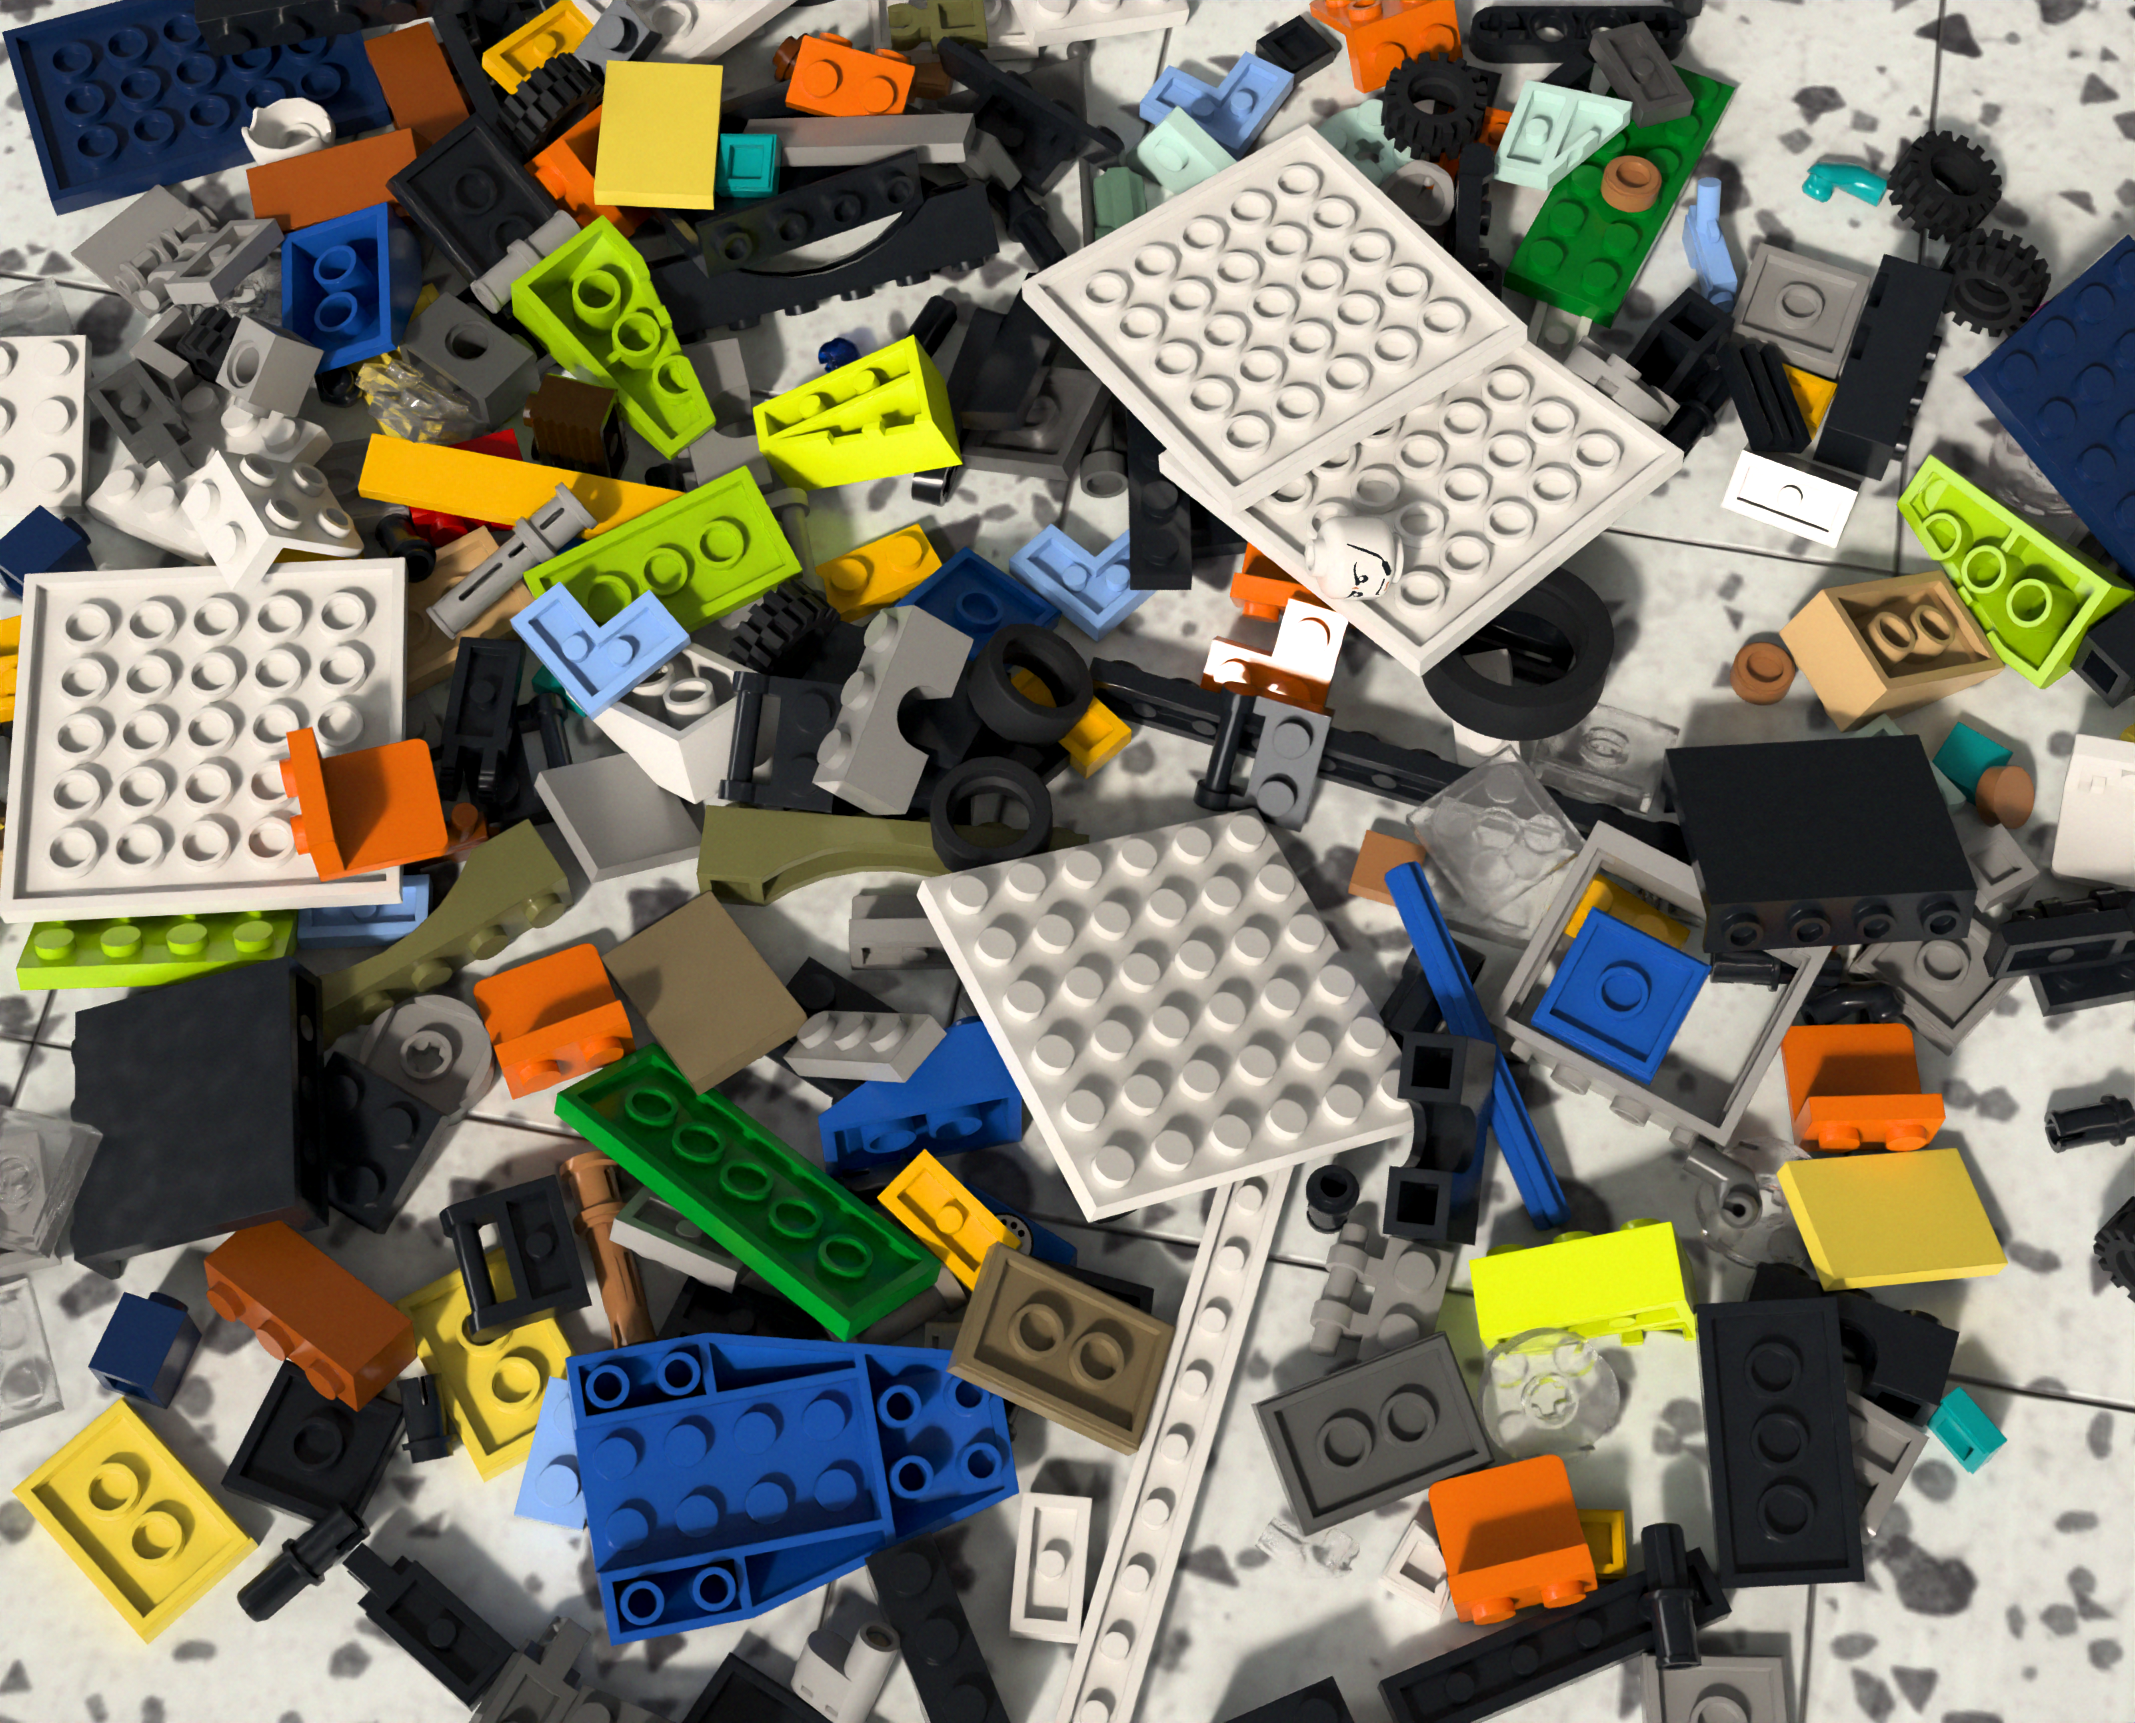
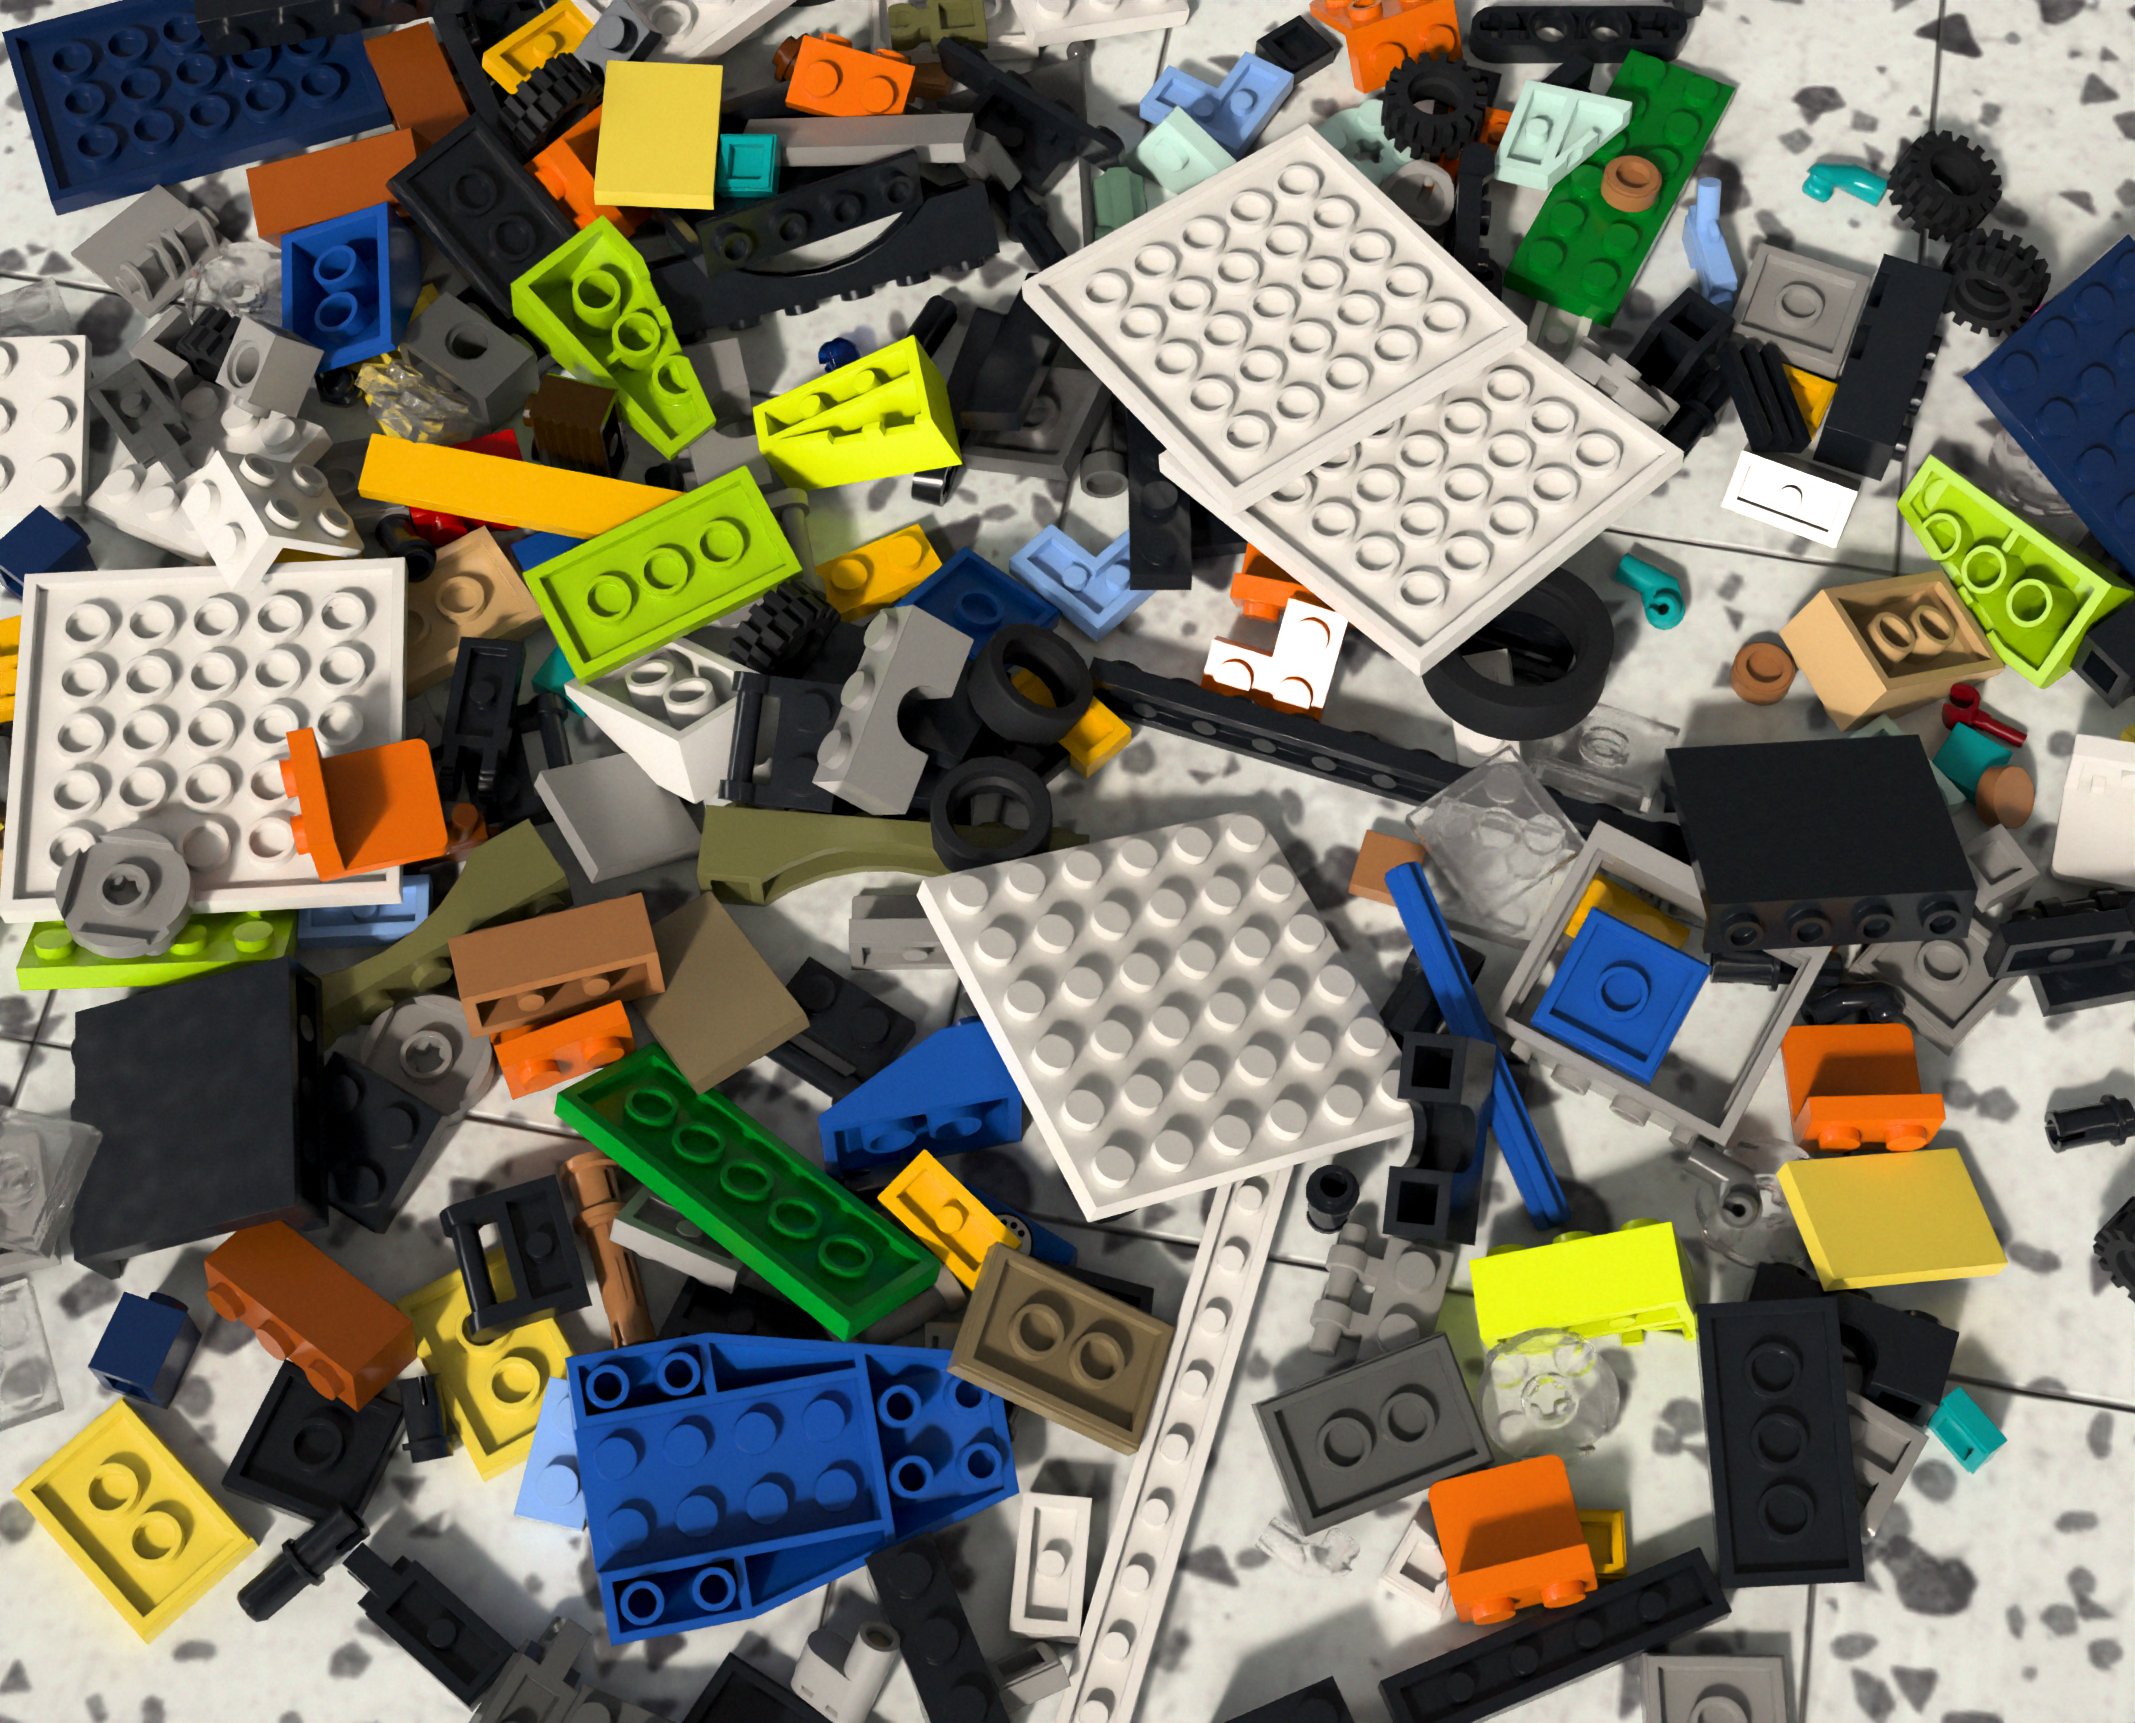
light grey plate [139,218,285,310] -> none
white hair [241,97,336,166] -> none
light grey pin [426,482,599,640] -> none
light grey pin [470,210,581,314] -> none
light blue plate [510,581,691,721] -> none
light grey plate [783,1011,947,1083] -> none
plate [1193,681,1336,833] -> none
white head [1305,516,1404,600] -> none
flat silver plate [1589,21,1694,129] -> none
black axle [1641,1522,1702,1671] -> none
none -> light grey plate [55,828,196,959]
none -> medium nougat brick [448,892,666,1039]
none -> light grey tile [987,1640,1071,1714]
none -> teal arm [1614,553,1685,630]
none -> dark red hand [1941,683,2027,748]

